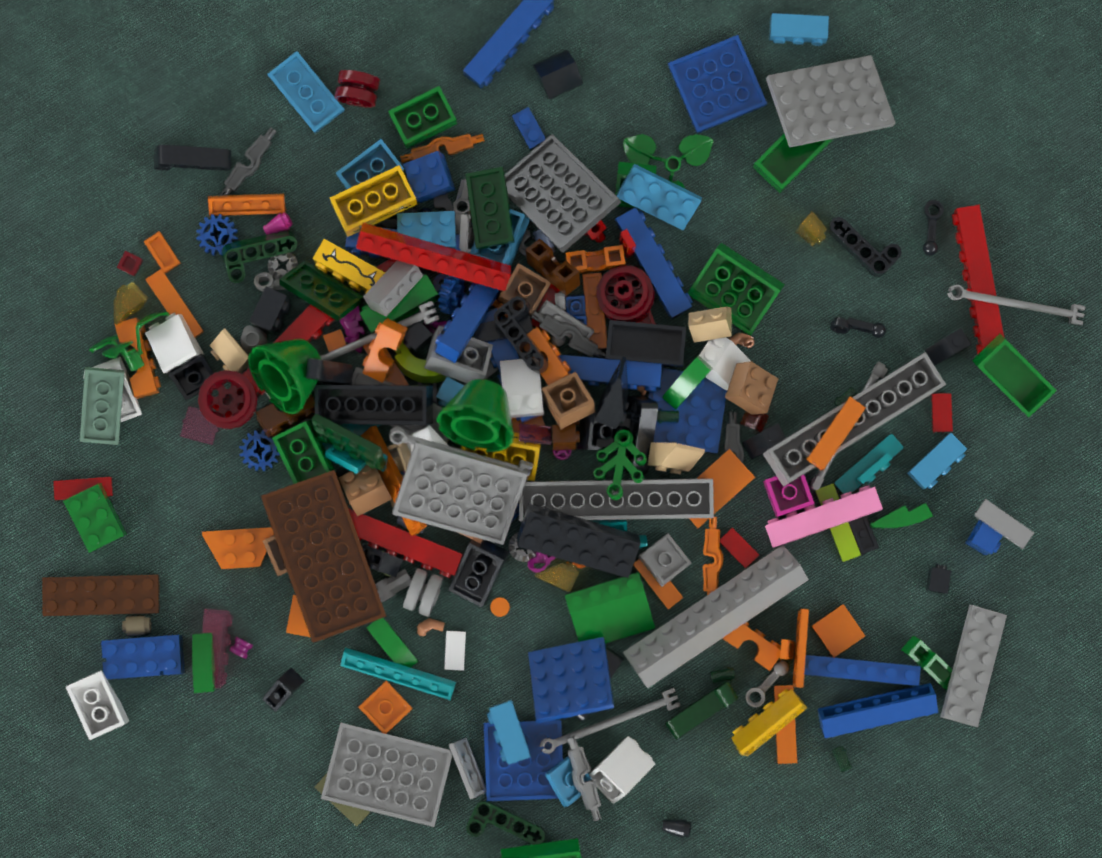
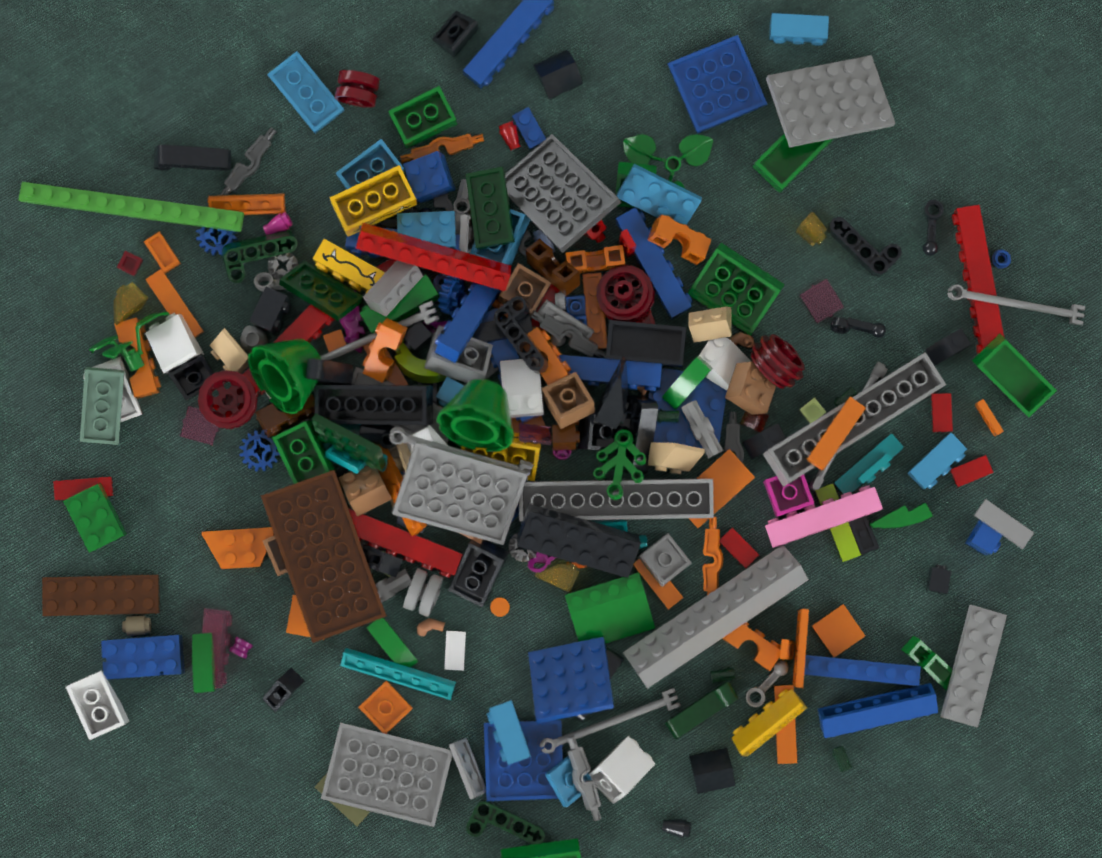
none -> bright green plate [18,182,244,232]
none -> black piece [359,424,397,449]
none -> black slope [432,11,478,58]
none -> red cone [499,121,521,151]
none -> orange arch [648,214,712,265]
none -> light grey piece [681,400,723,459]
none -> black slope [689,748,735,794]
none -> dark red wheel [751,334,805,389]
none -> yellowish green plate [799,398,826,424]
none -> clear pink piece [800,279,844,323]
none -> red tile [950,455,994,488]
none -> orange tile [974,399,1004,436]
none -> blue plate [991,250,1011,269]

